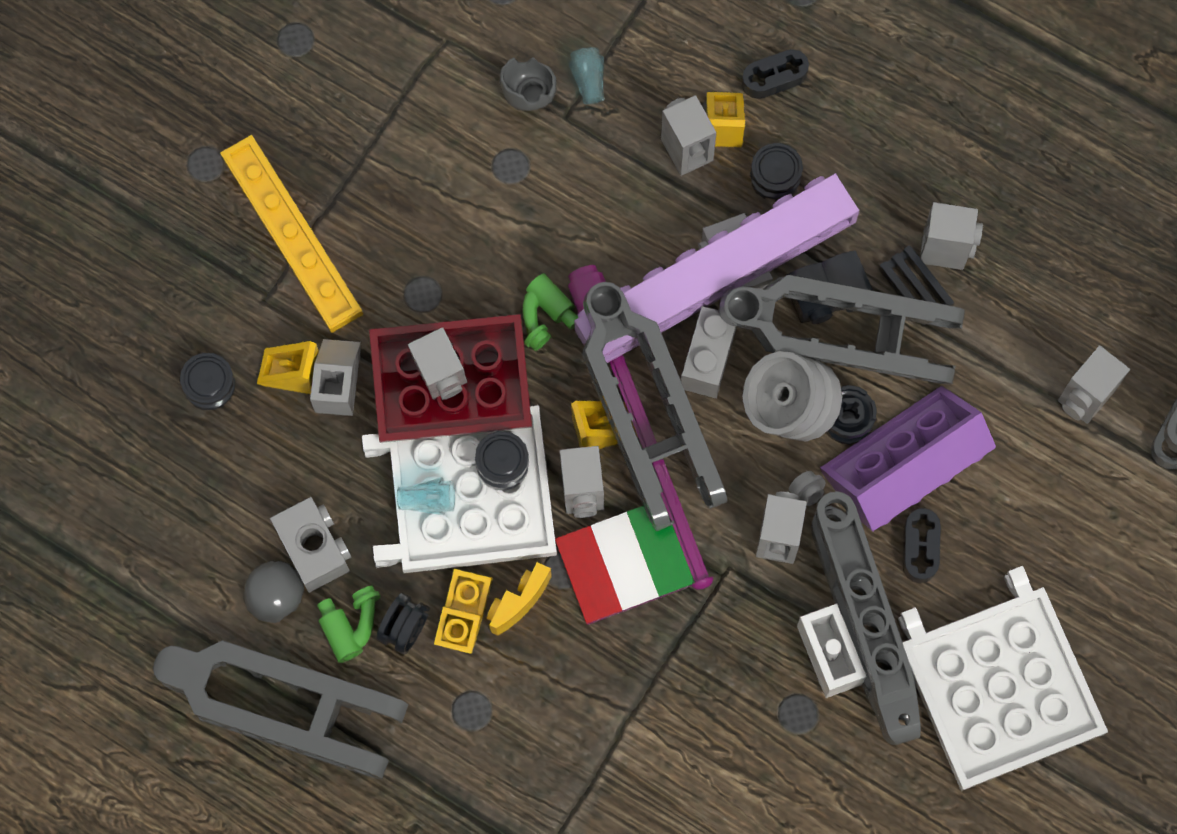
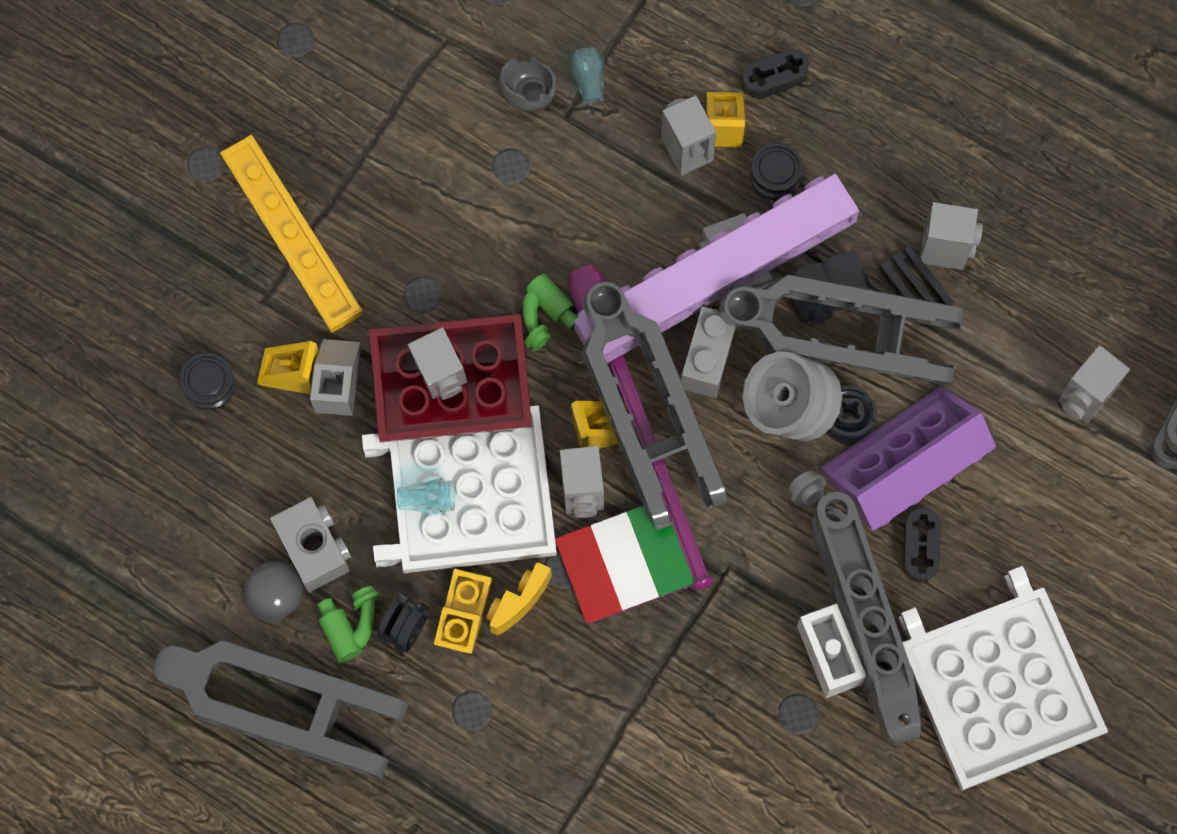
black wheel [475,431,529,491] -> none
light grey brick [756,492,807,564] -> none

